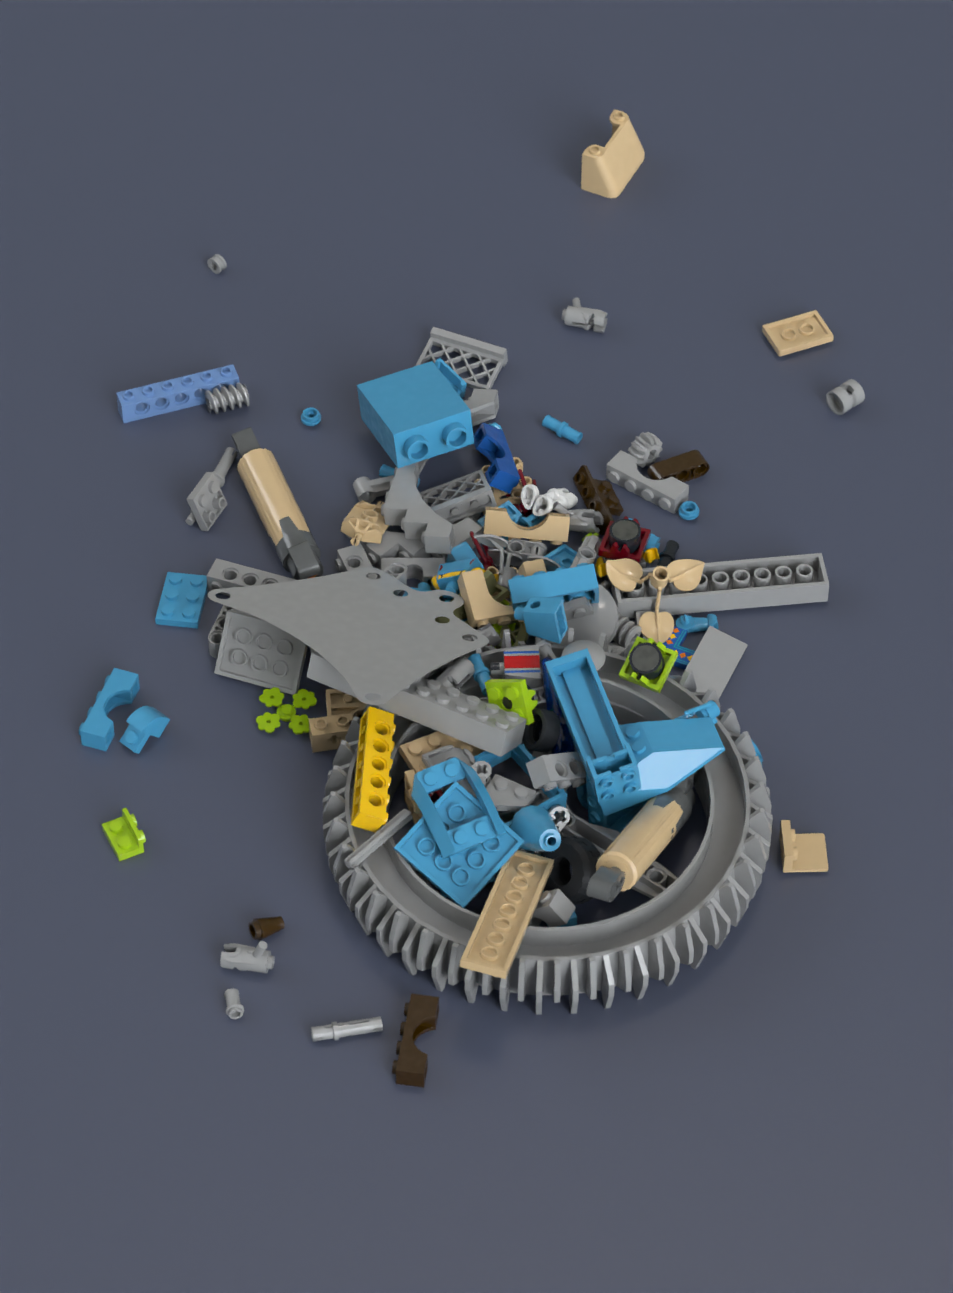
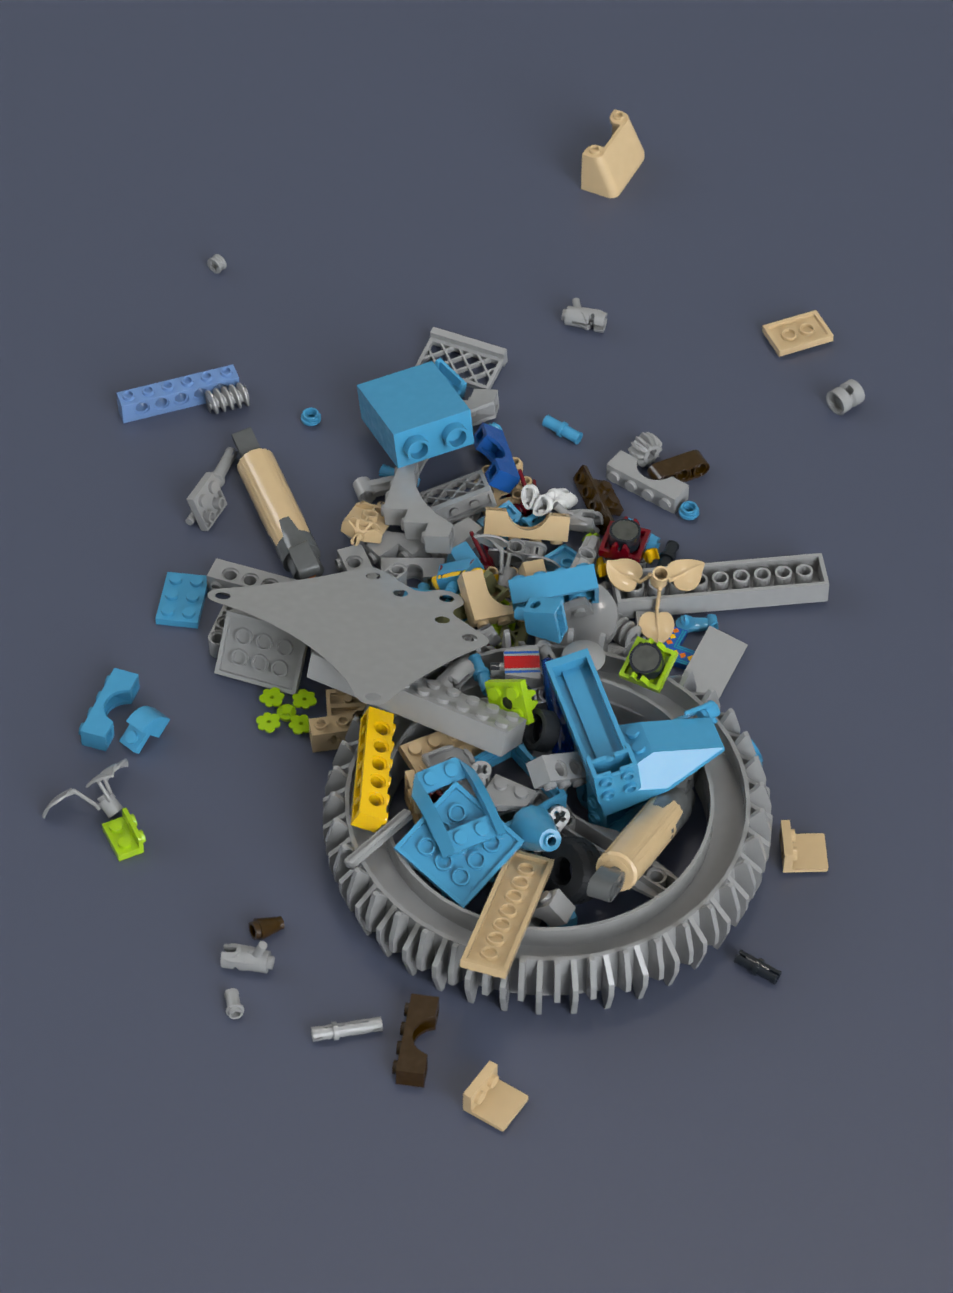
none -> light grey plant [42,758,128,819]
none -> tan bracket [463,1061,529,1131]
none -> black pin [734,949,782,984]

